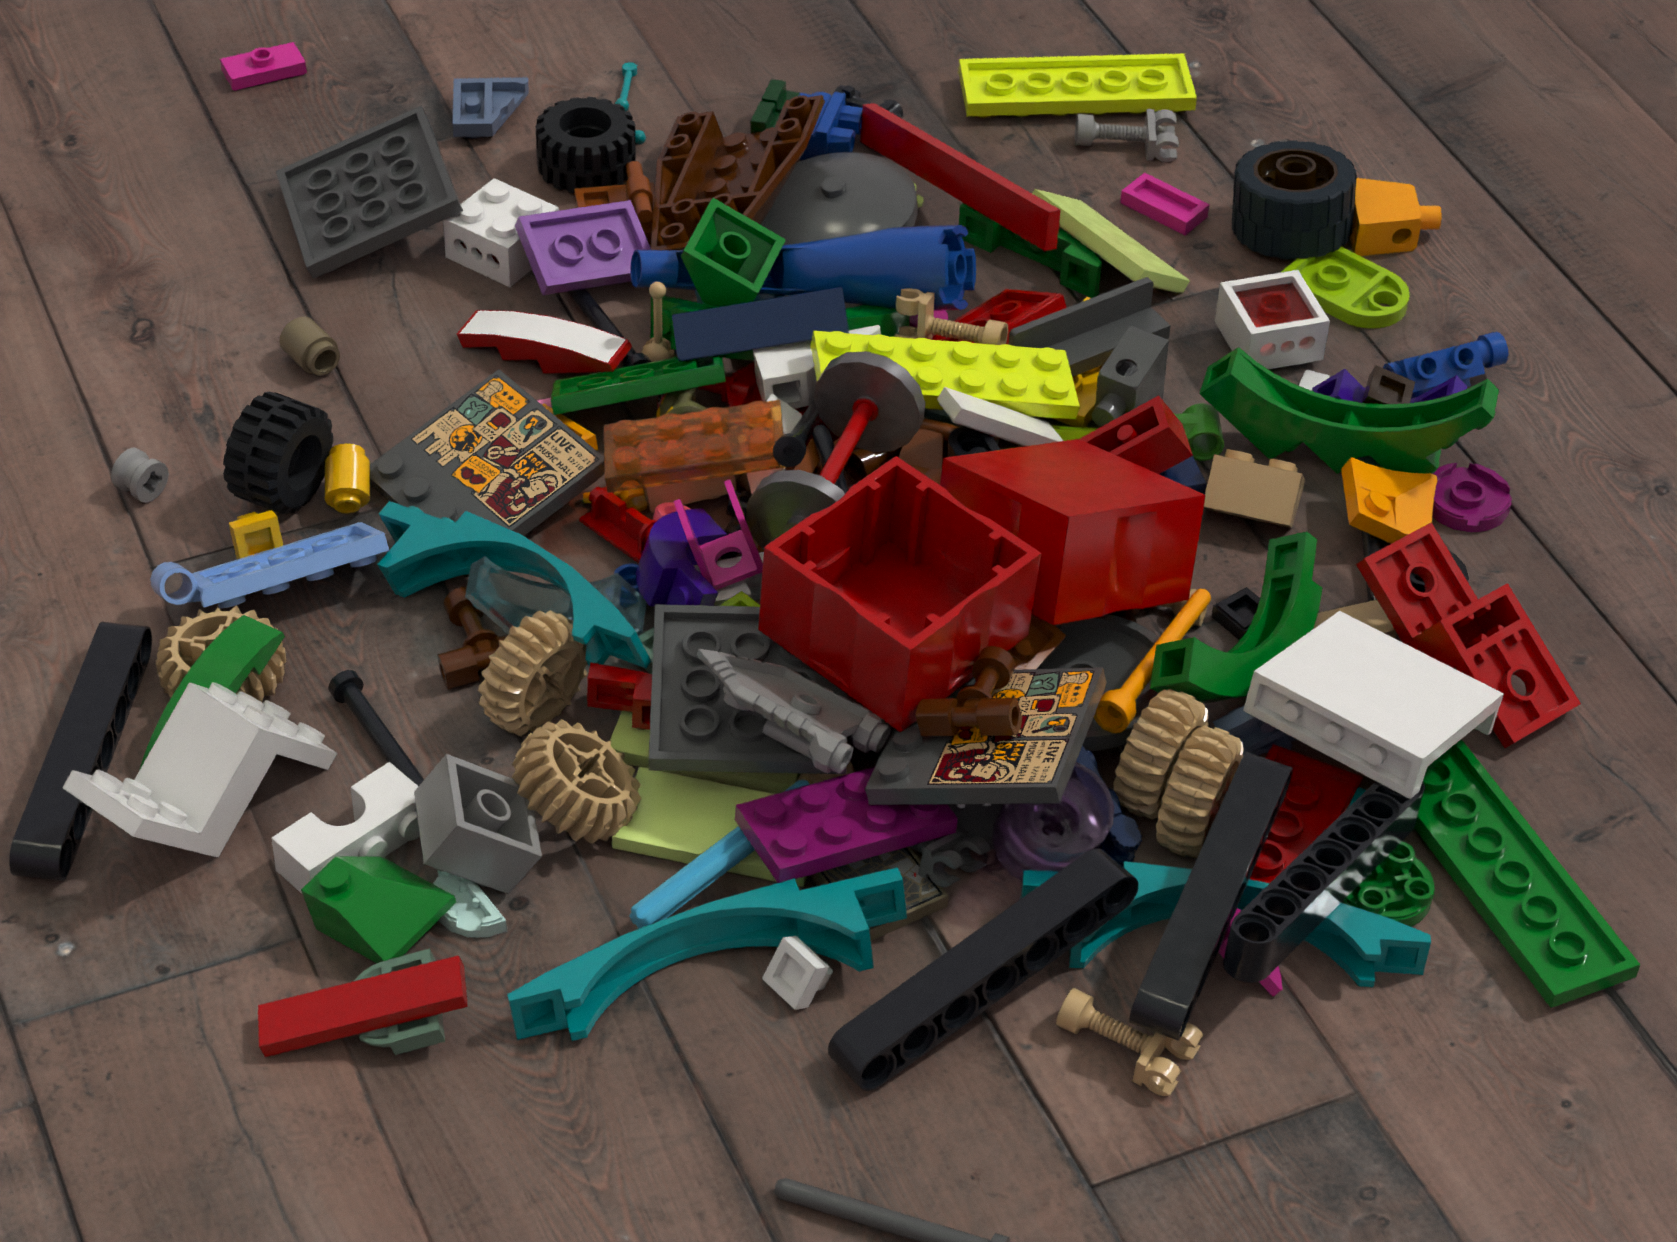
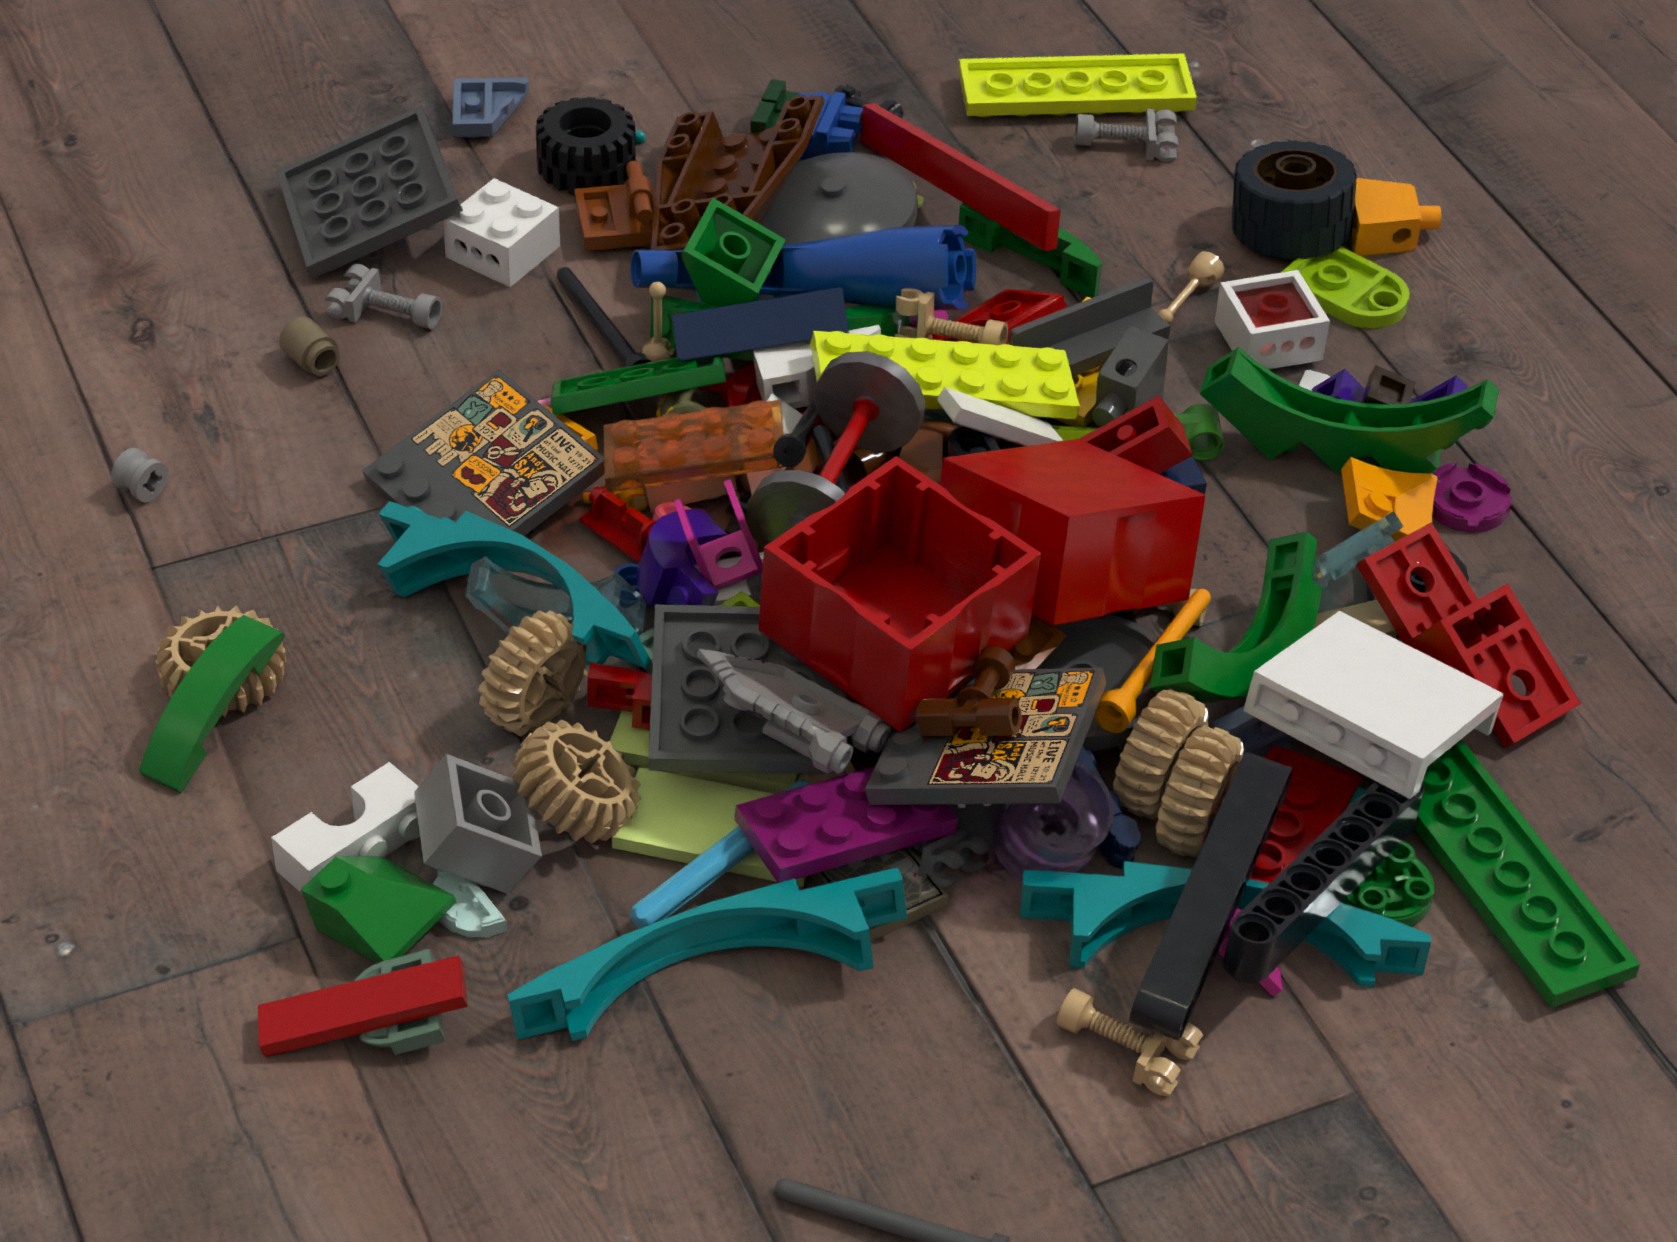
black beam [9,622,152,881] -> none
white bracket [63,682,337,858] -> none
light blue hinge [150,522,389,608] -> none
dark pink plate [220,42,307,91] -> none
black tyre [223,392,333,515] -> none
yellow tile [229,510,283,559] -> none
yellow brick [324,443,370,513] -> none
black bar [328,670,424,786] -> none
reddish brown bar [437,586,509,689] -> none
slope [457,310,632,374] -> none
medium lavender plate [515,200,651,295] -> none
teal hinge [615,62,637,111] -> none
white tile [762,936,833,1010] -> none
black beam [828,848,1138,1091] -> none
yellowish green tile [1032,189,1190,293] -> none
dark pink tile [1120,173,1210,235] -> none
tan slope [1204,449,1305,528] -> none
black tile [1211,587,1260,641] -> none
blue brick [1383,332,1508,399] -> none
none -> light grey bar [324,264,443,330]
none -> tan hinge [1158,251,1224,324]
none -> clear light blue plate [1312,511,1404,590]

